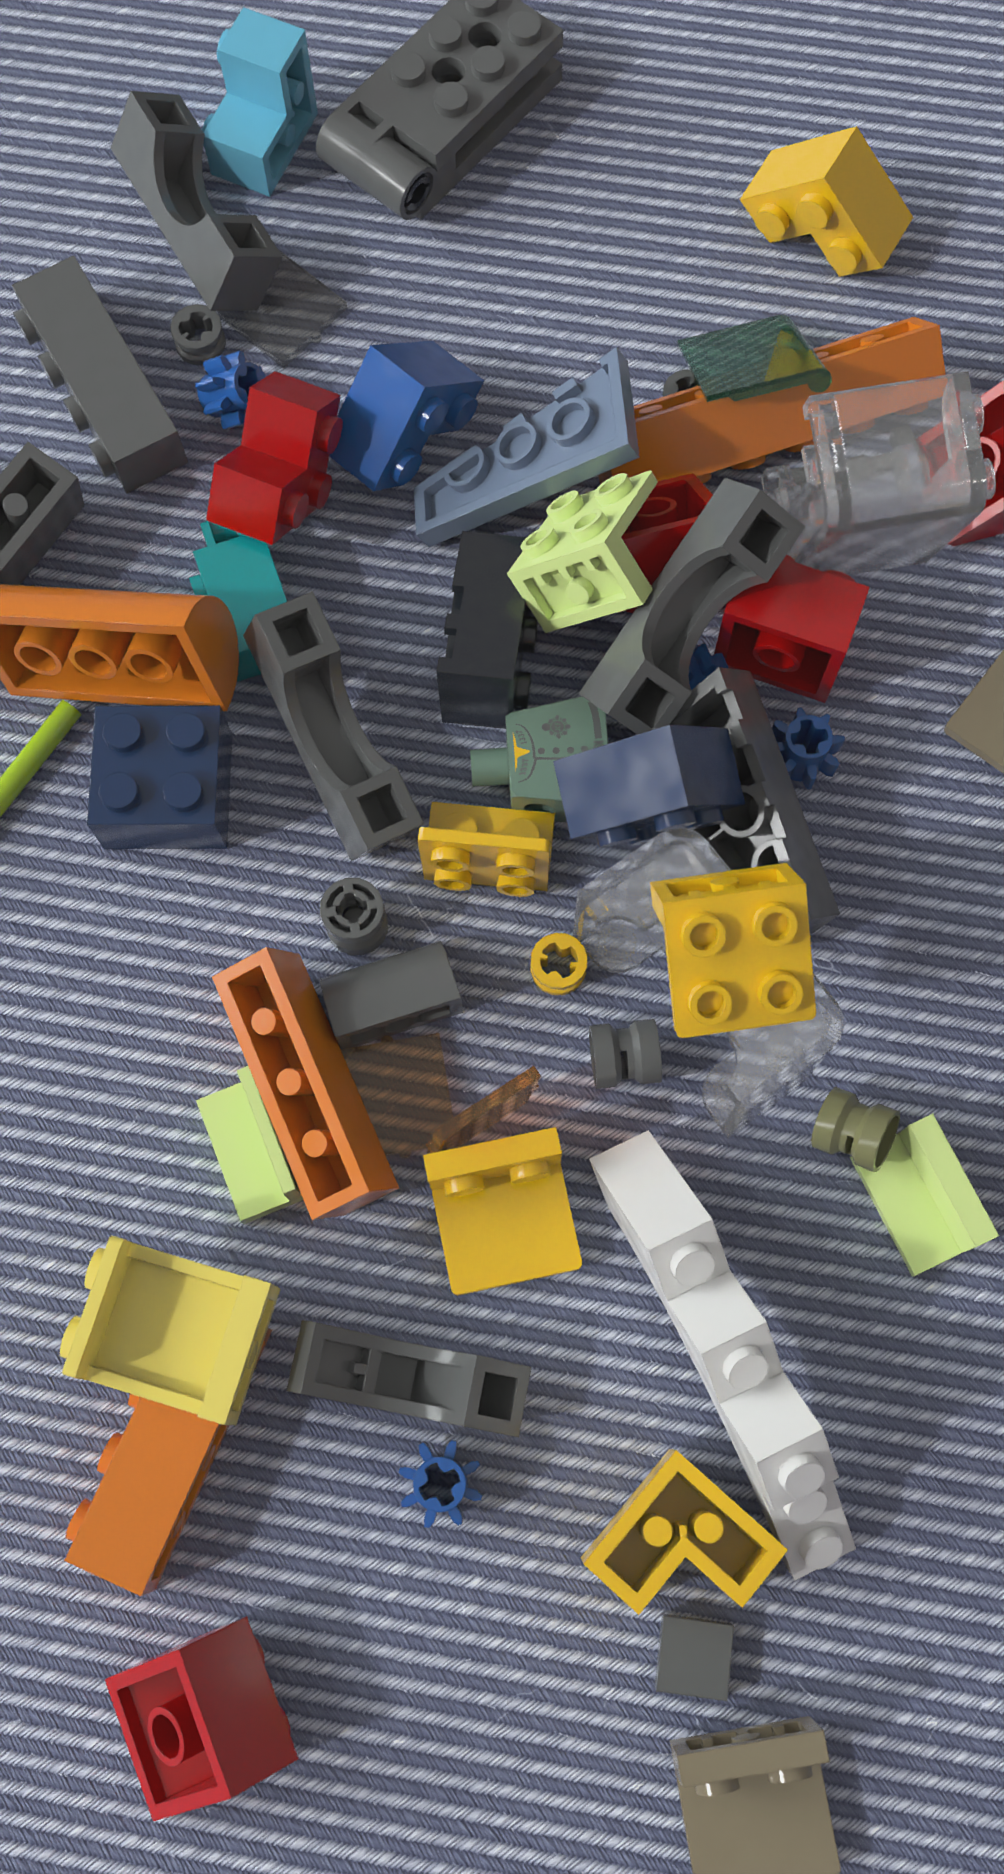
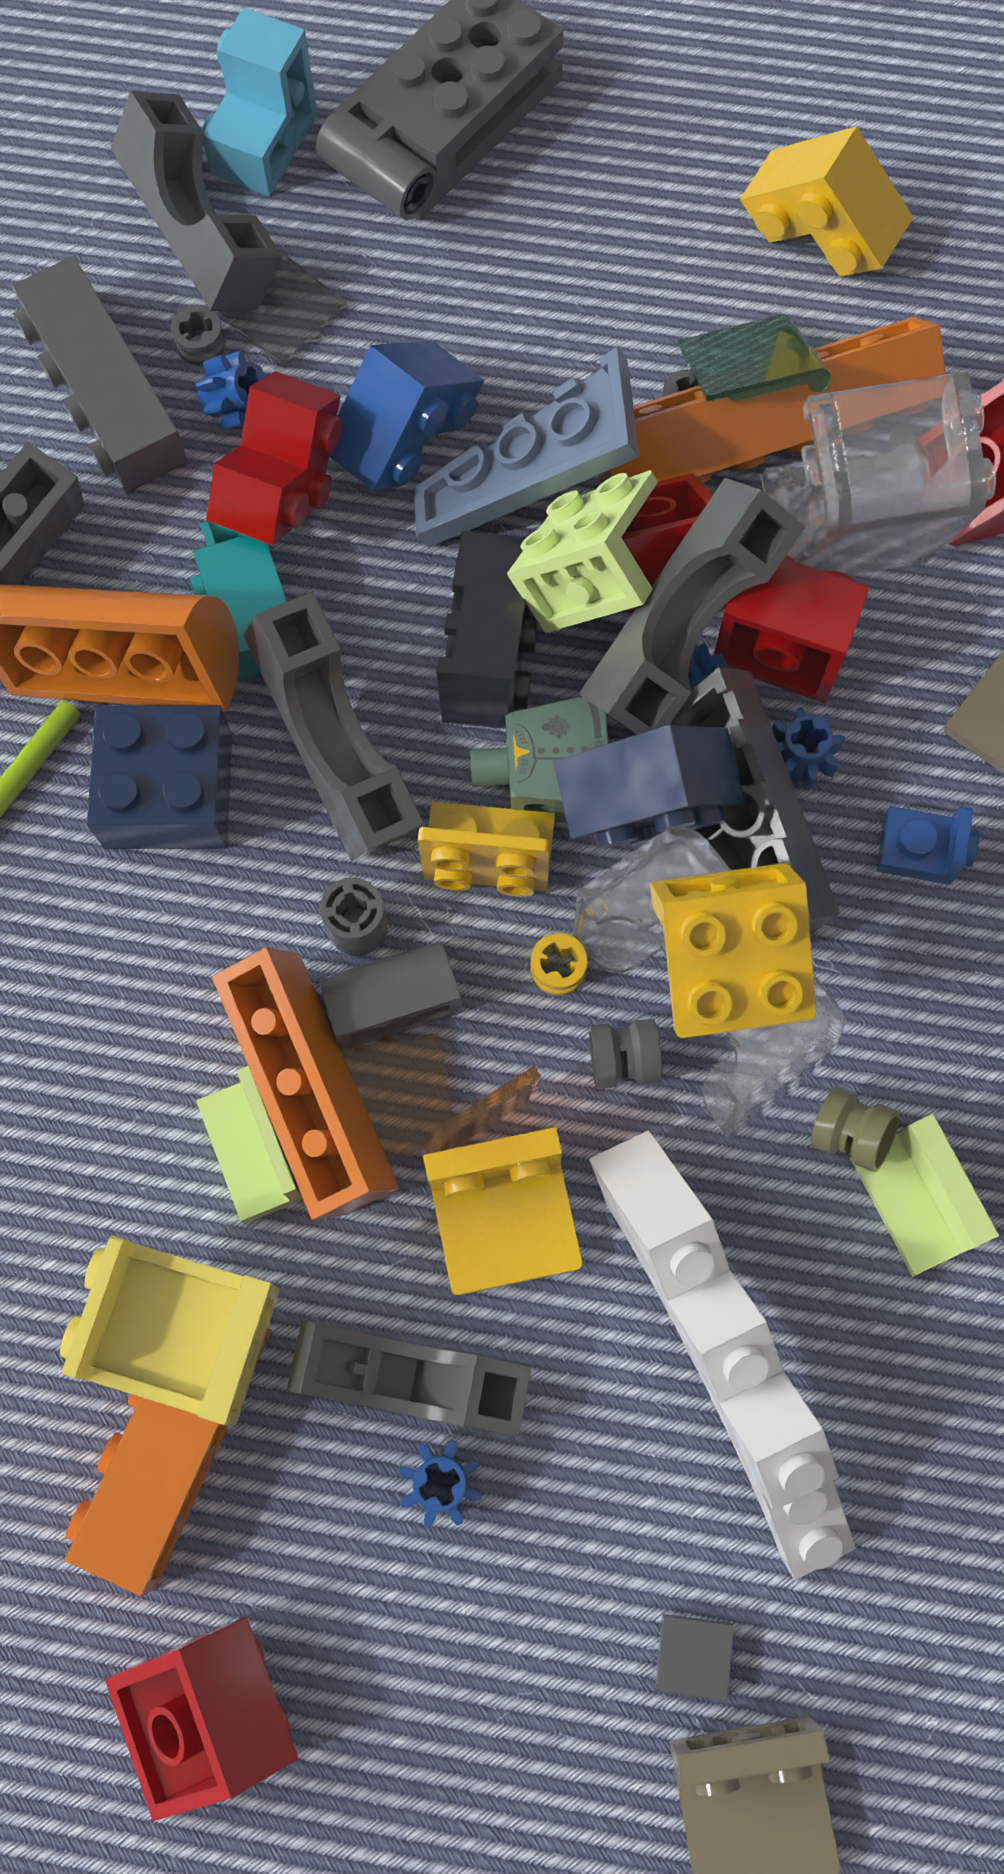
yellow brick [580,1449,788,1615] -> none
none -> blue bracket [876,806,980,885]

